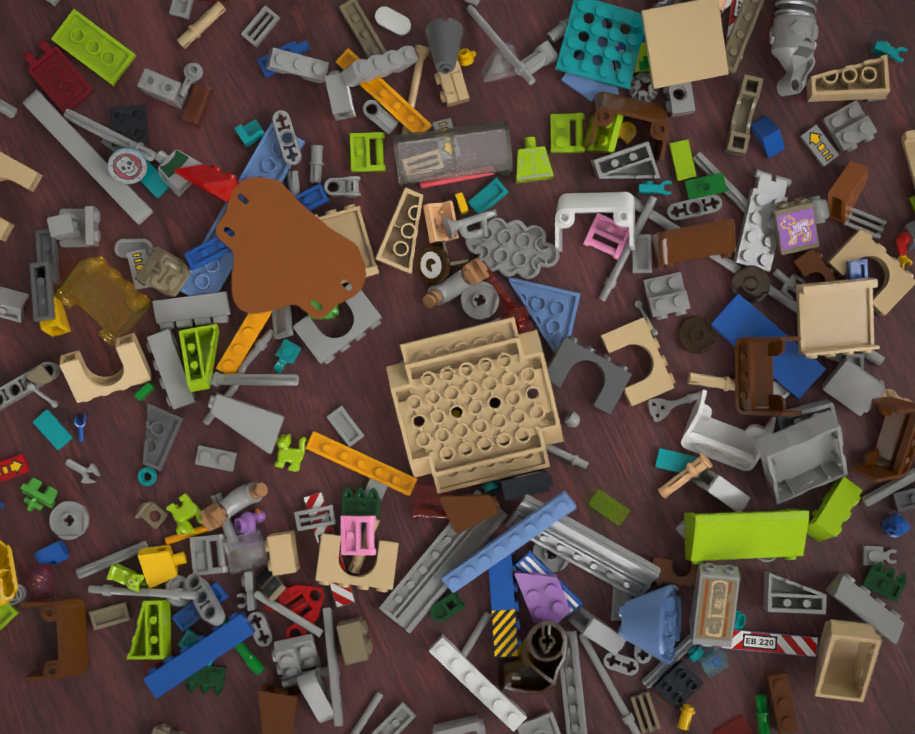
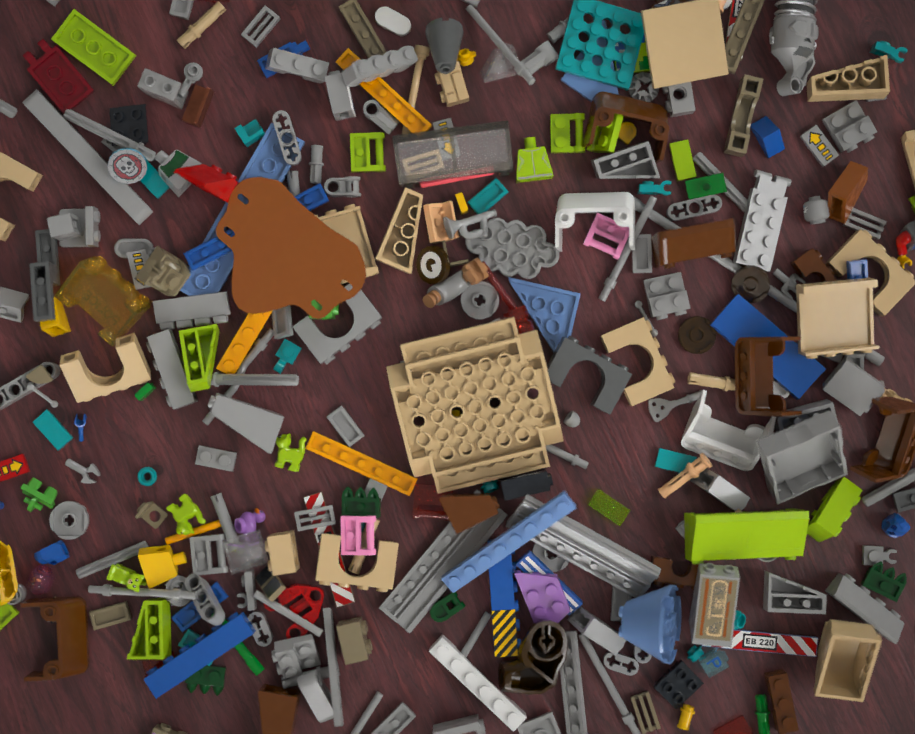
dark grey wing [143,403,184,471] -> none
piece [200,482,268,531] -> none
light grey axle [642,633,695,688] -> none
panel [770,197,819,255] -> none

